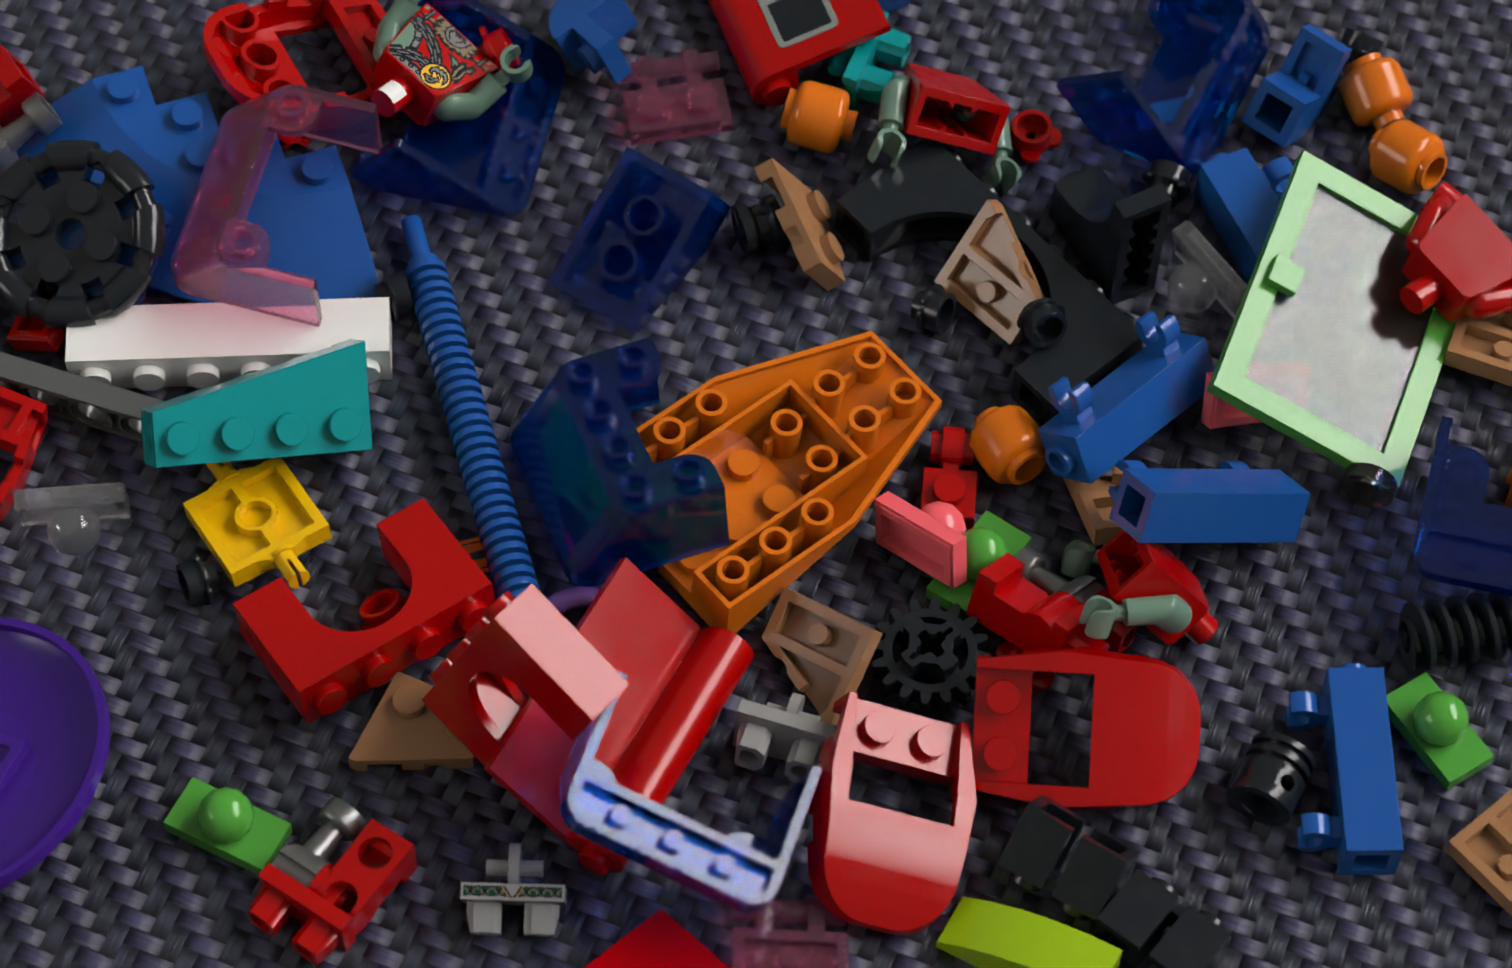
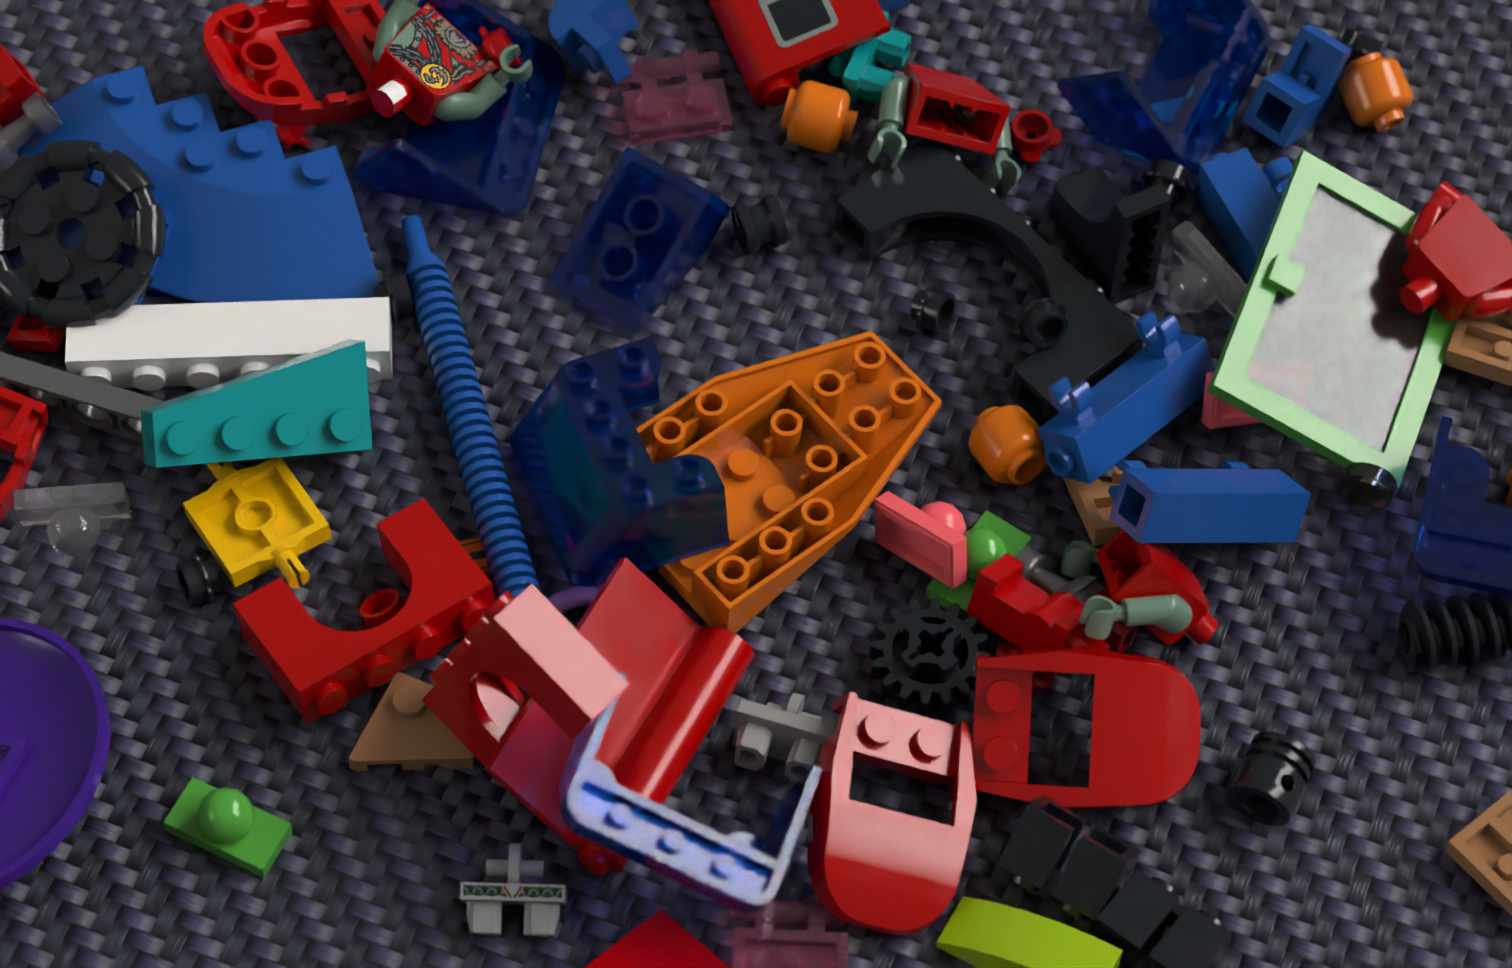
clear pink windscreen [171,84,382,327] -> none
red hips [248,797,418,966] -> none
medium nougat wing [755,158,846,291] -> none
medium nougat wing [762,587,883,726] -> none
red plate [920,426,978,529] -> none
medium nougat wing [934,199,1045,345] -> none
blue brick [1285,663,1404,875] -> none
orange head [1368,119,1448,195] -> none
bright green tile [1387,672,1494,791] -> none

